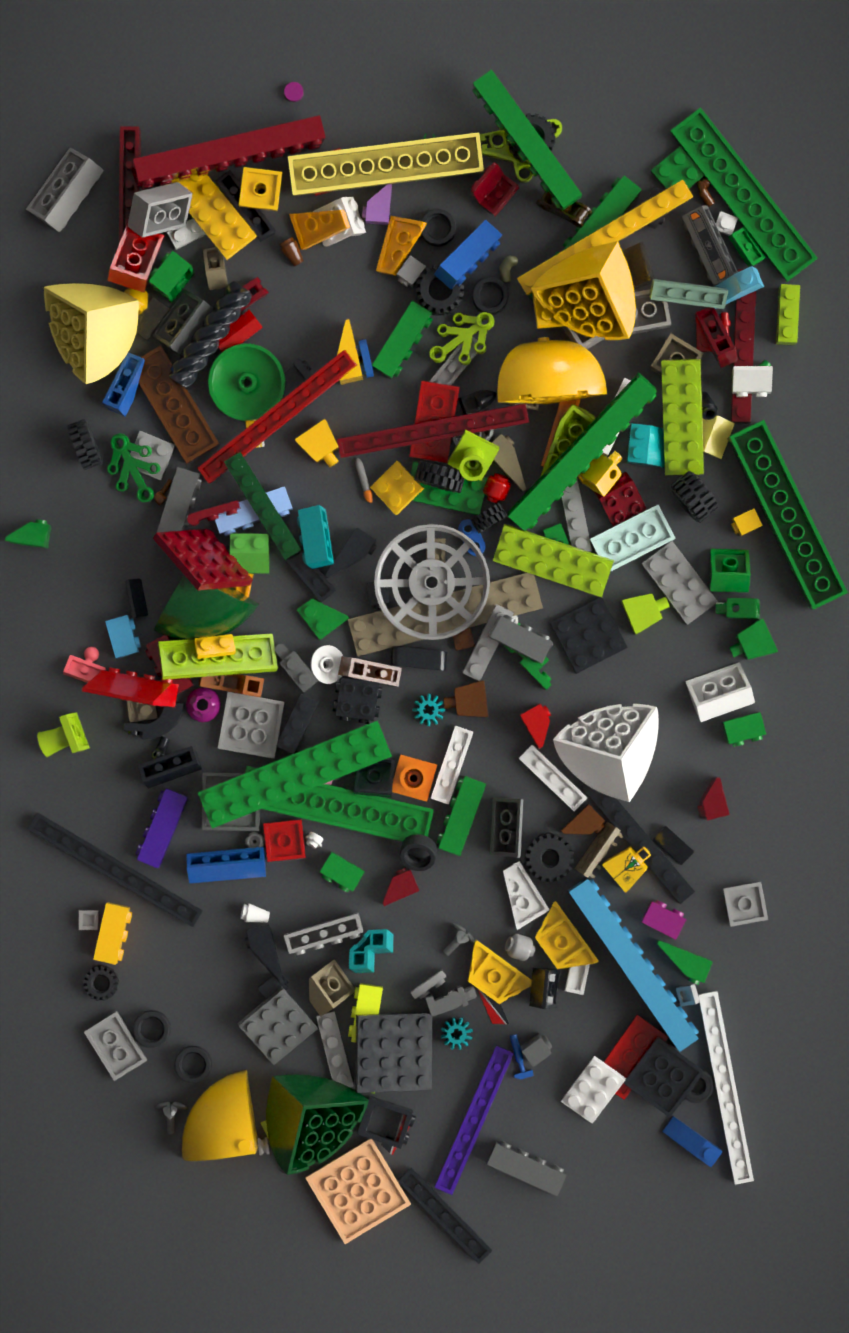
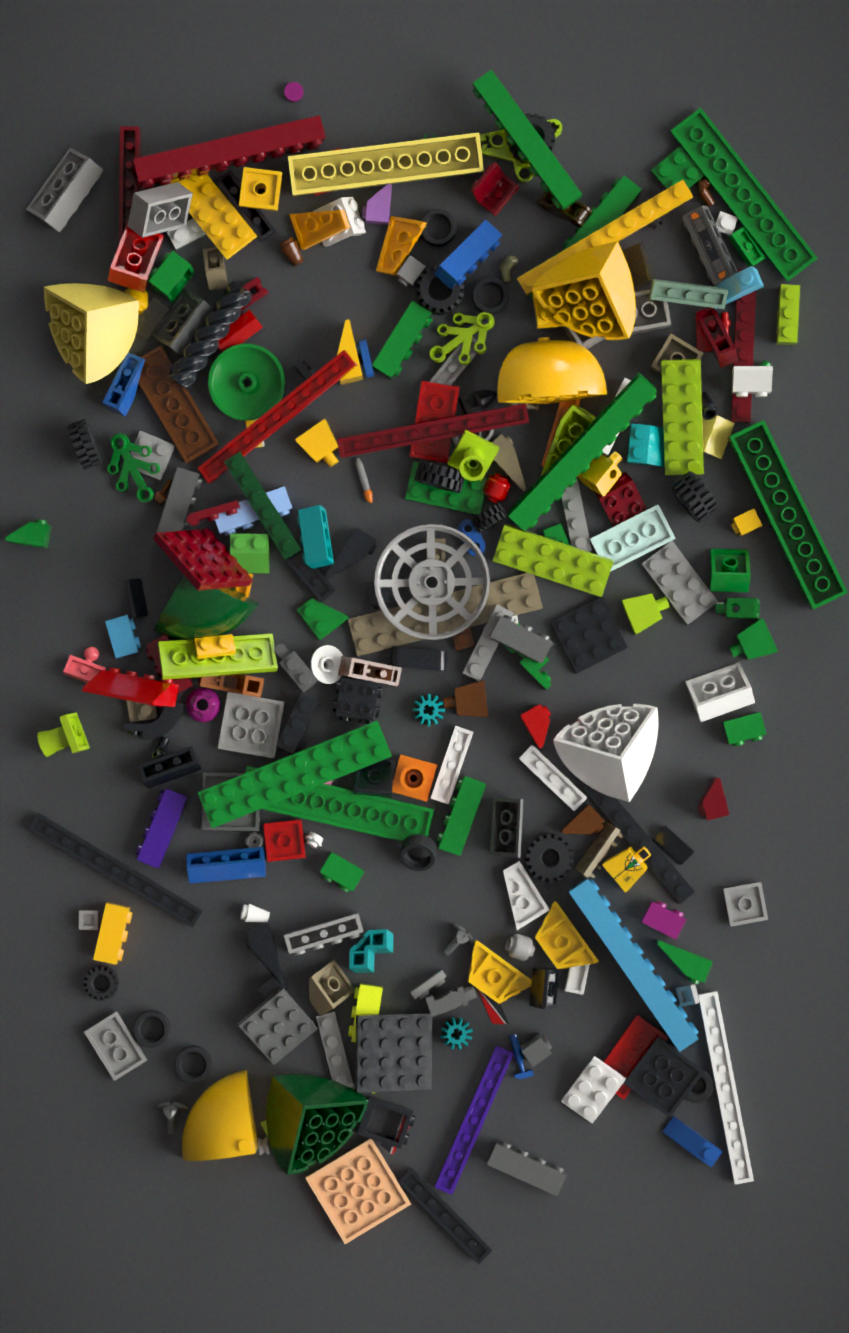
yellow plate [370,461,424,515] -> none
dark red slope [383,868,420,906] -> none

